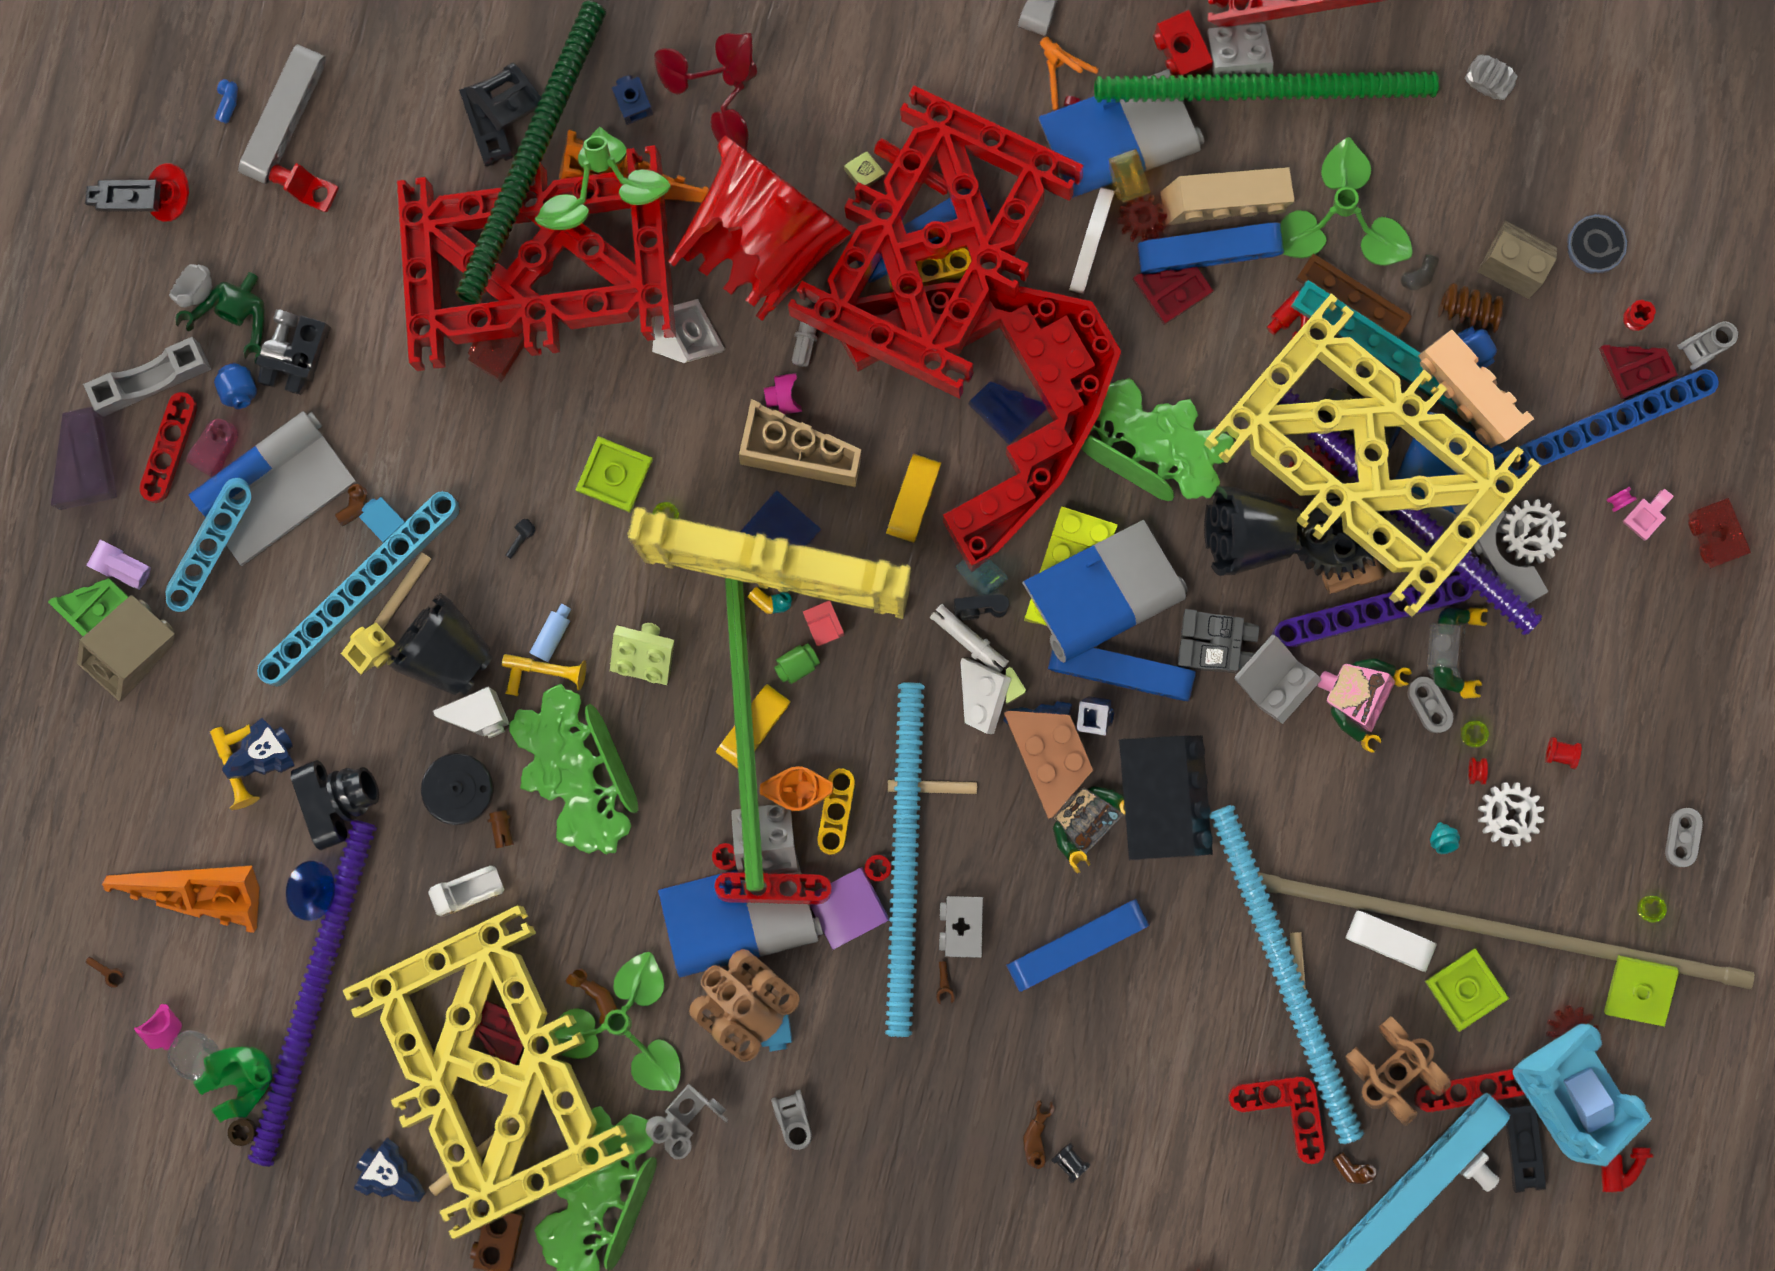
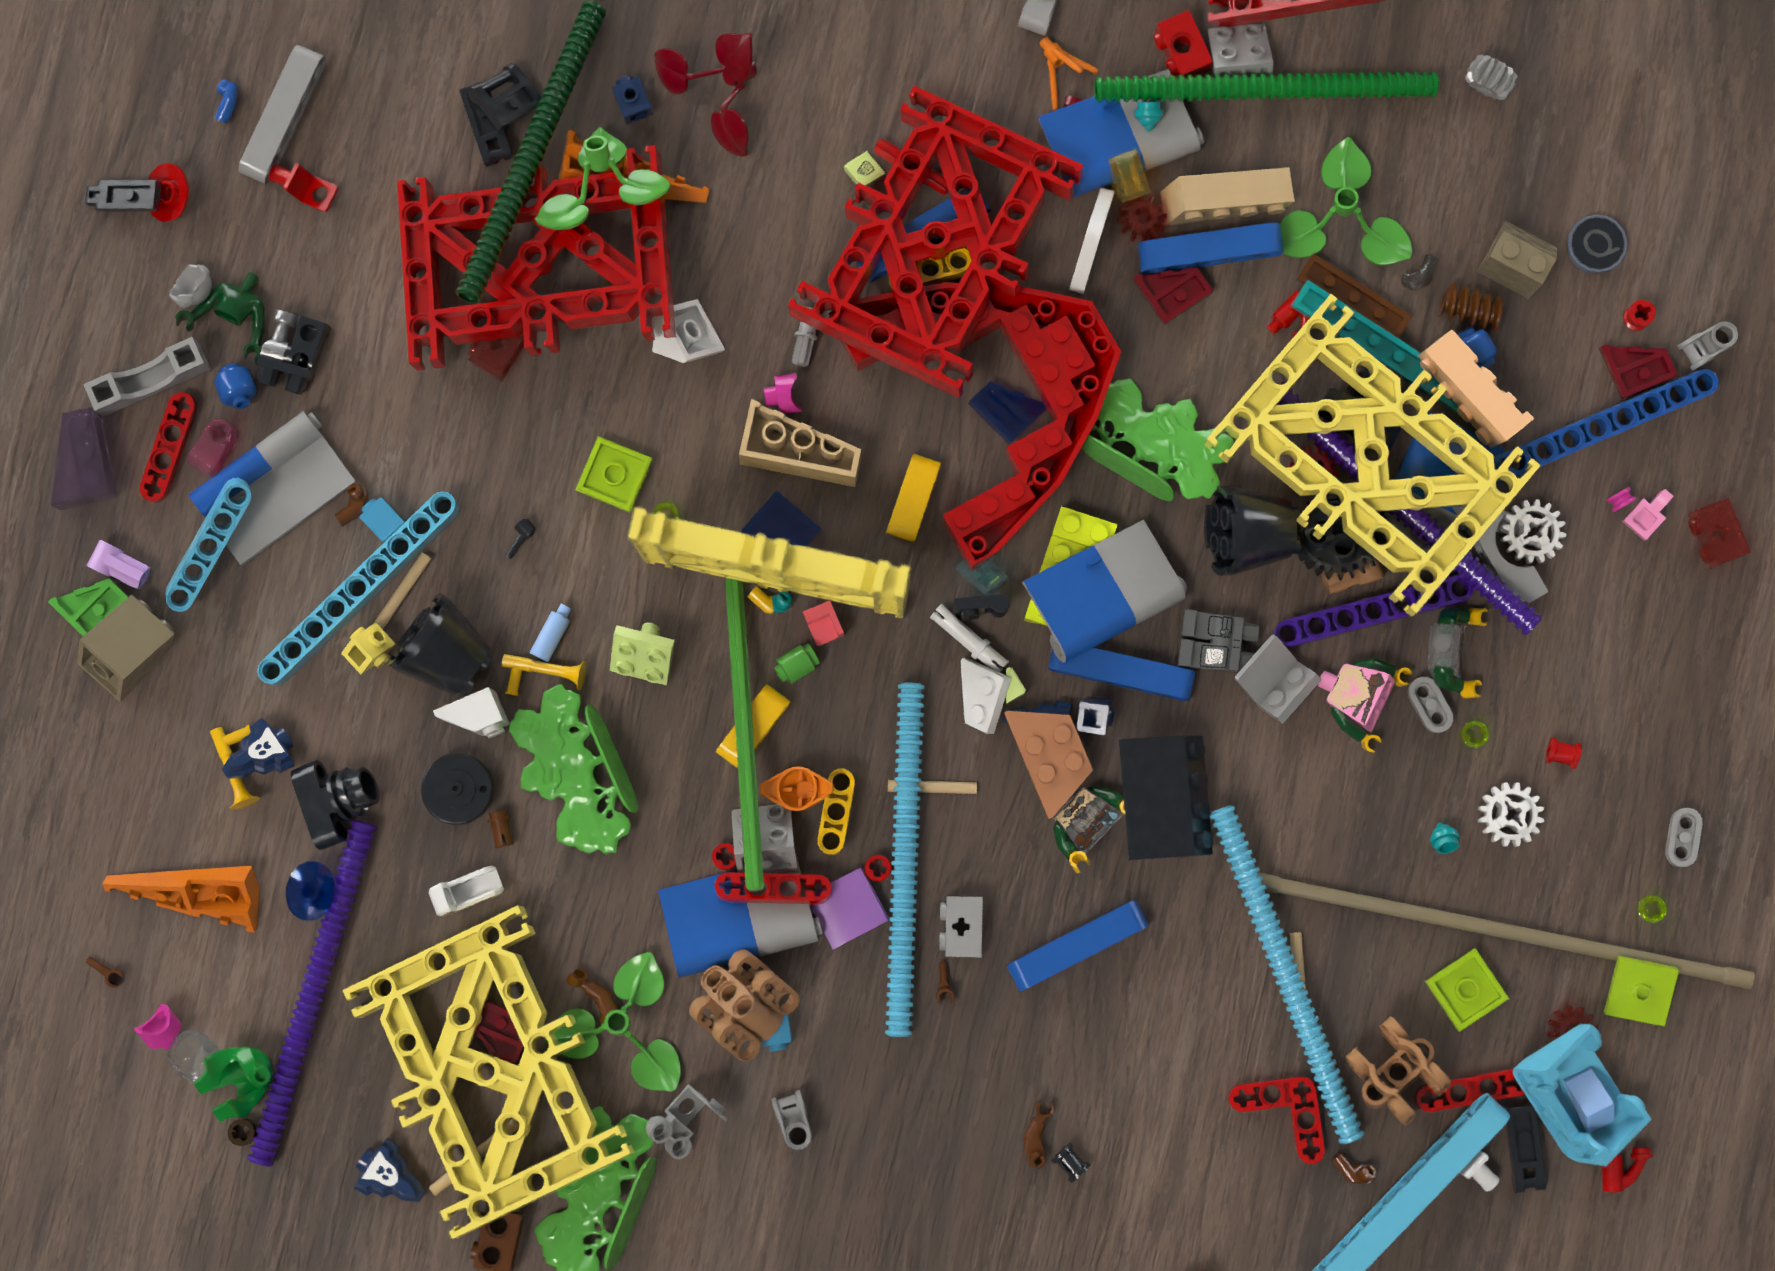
red piece [668,135,853,321] -> none
white beam [1346,911,1437,972] -> none
red bush [1468,758,1488,785] -> none
none -> teal plate [1134,102,1163,132]

